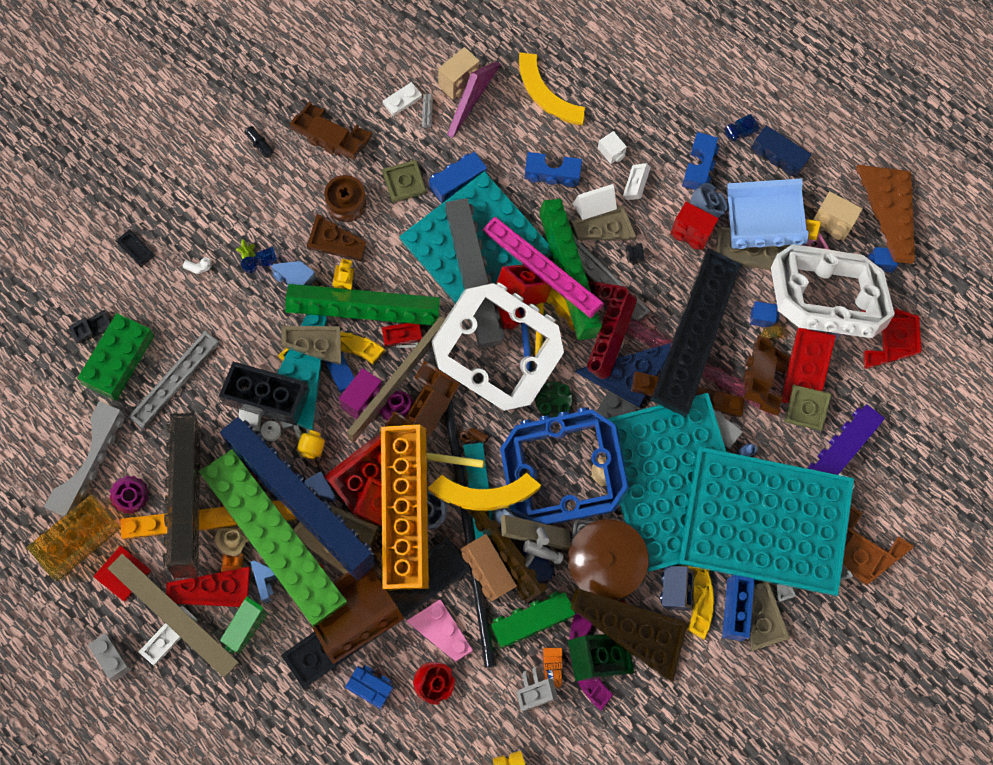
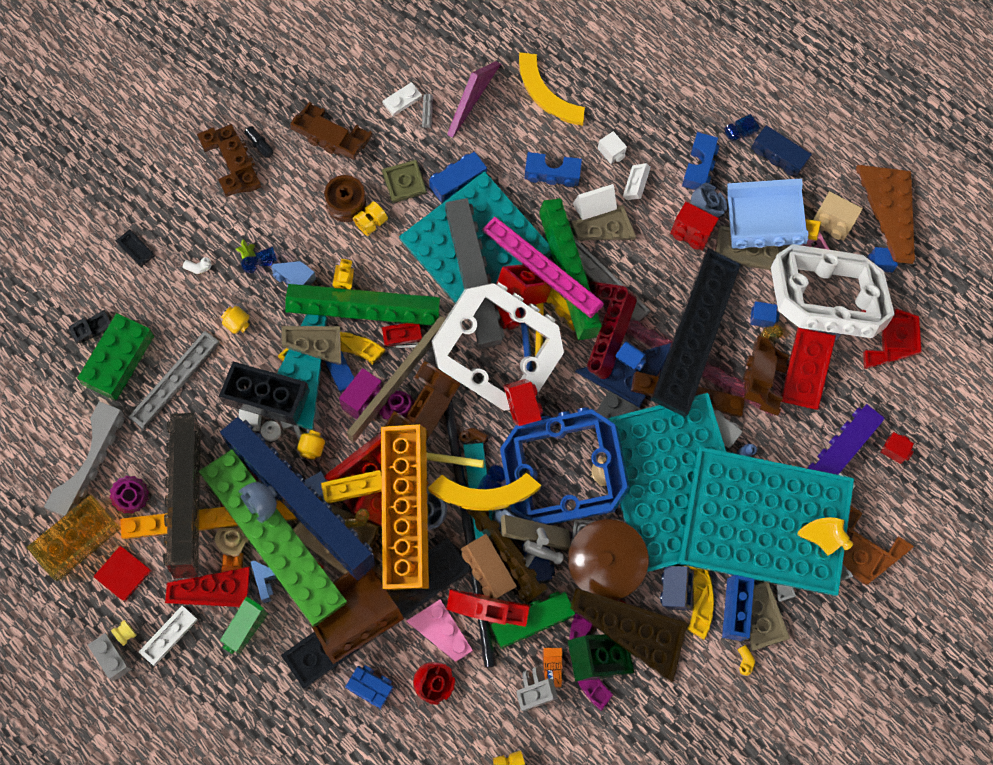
dark tan tile [107,554,239,678] -> none
reddish brown wing [307,213,366,261] -> none
tan brick [438,47,480,100] -> none
dark green dish [535,381,573,418] -> none
black wheel [626,243,644,263] -> none
olive tile [784,385,832,431] -> none
none -> light yellow wheel [111,620,137,646]
none -> reddish brown bracket [197,124,262,197]
none -> yellow head [221,306,250,334]
none -> sand blue cylinder [238,482,277,523]
none -> yellow plate [321,470,382,503]
none -> clear yellow arm [344,509,369,528]
none -> yellow wheel [353,201,388,236]
none -> red slope [446,589,530,627]
none -> clear blue plate [477,464,505,489]
none -> red brick [503,379,543,426]
none -> blue brick [616,341,646,372]
none -> yellow arm [737,645,755,676]
none -> yellow arm [797,517,853,556]
none -> red brick [880,432,914,464]

